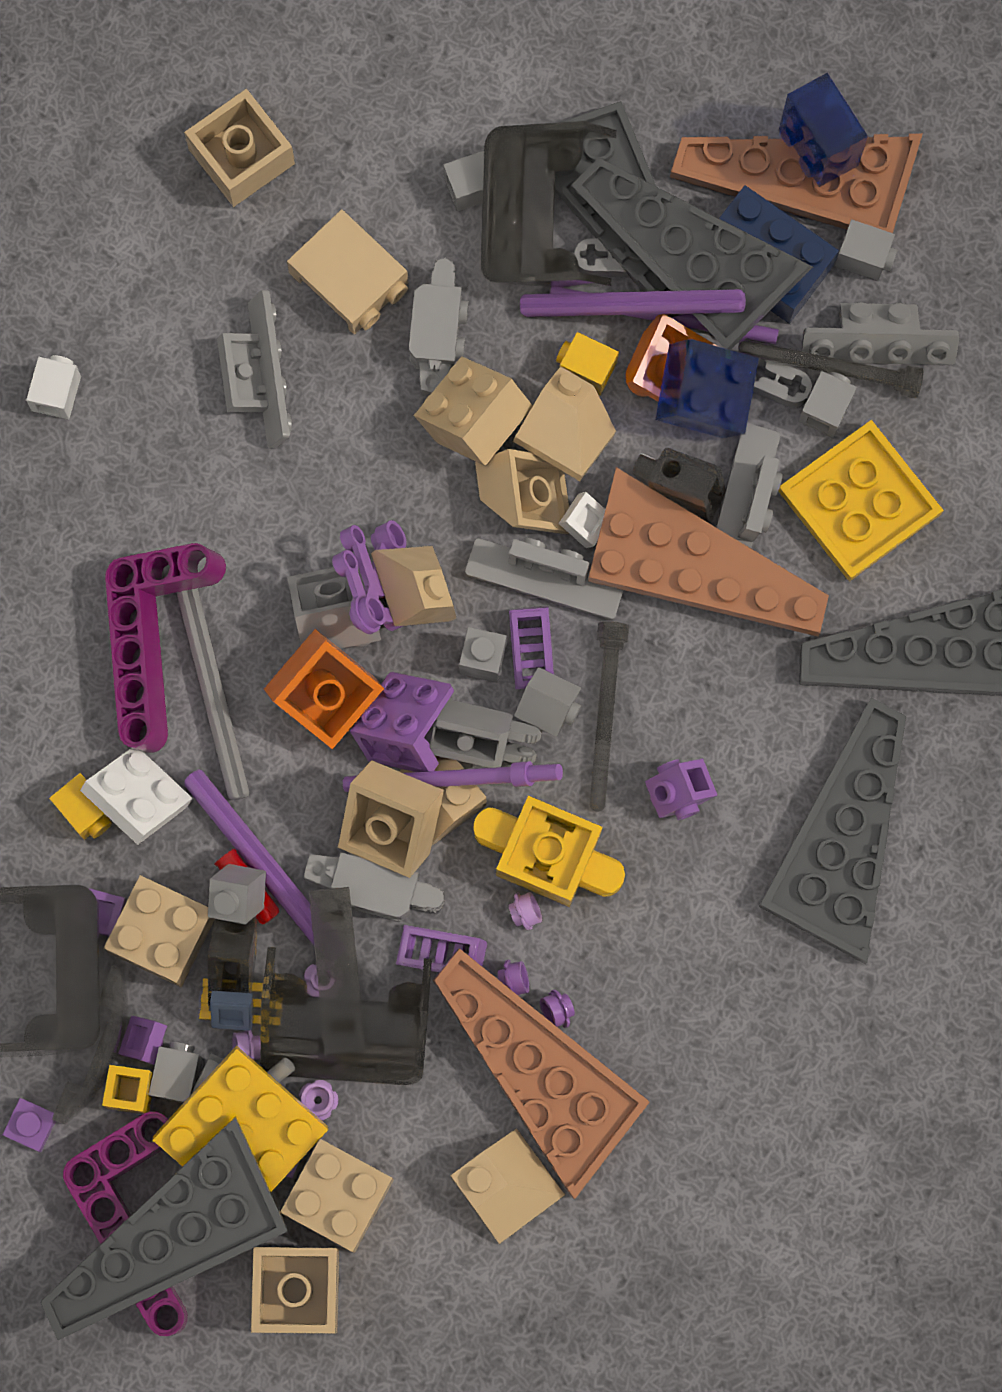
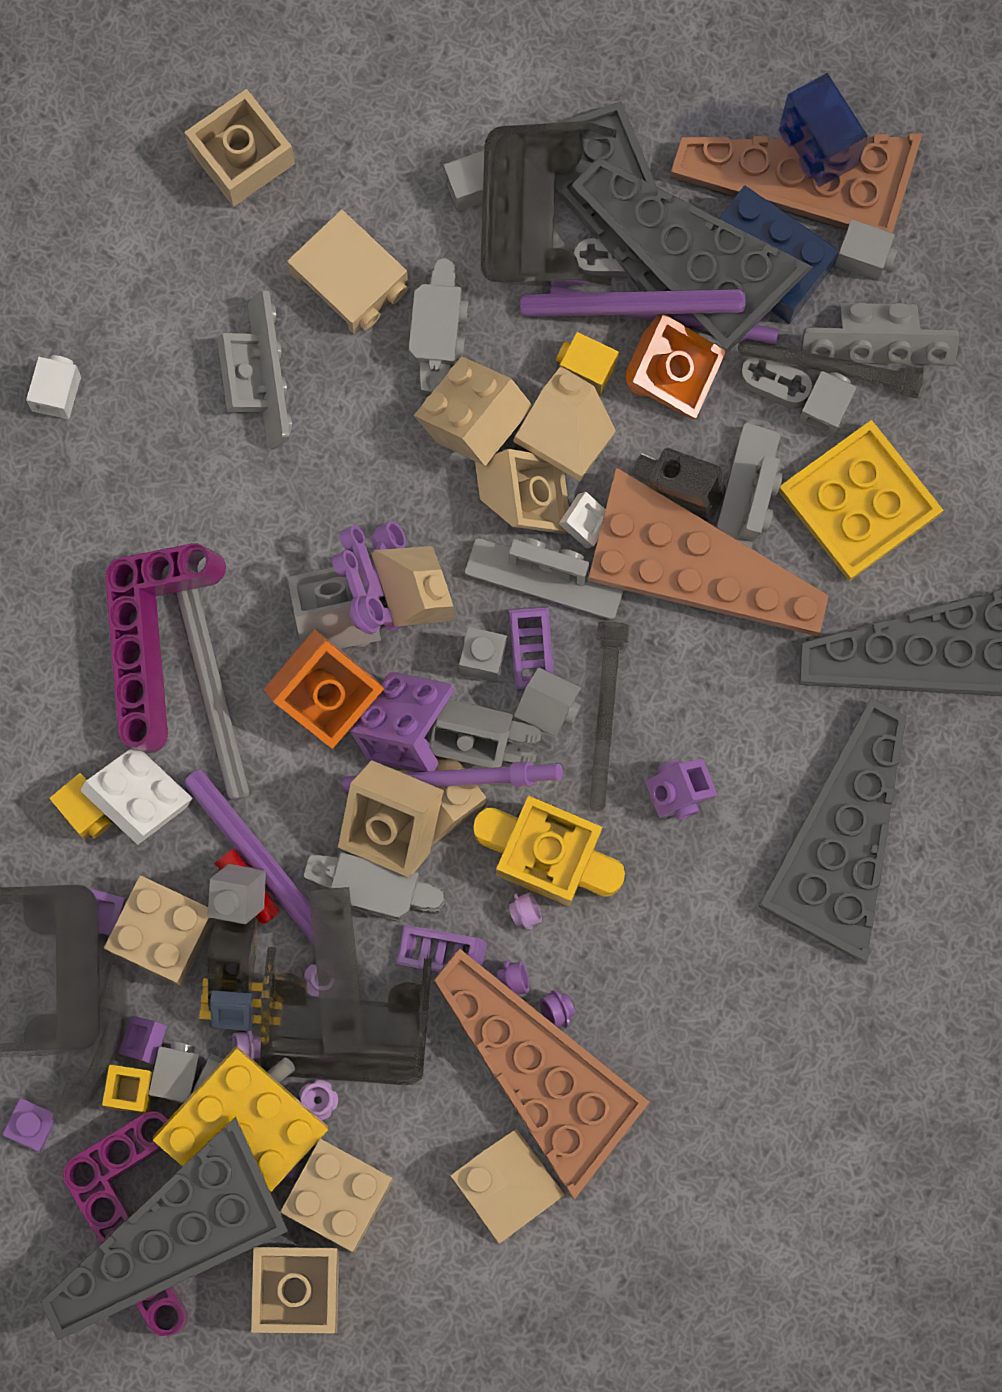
clear blue brick [655,339,759,438] -> none

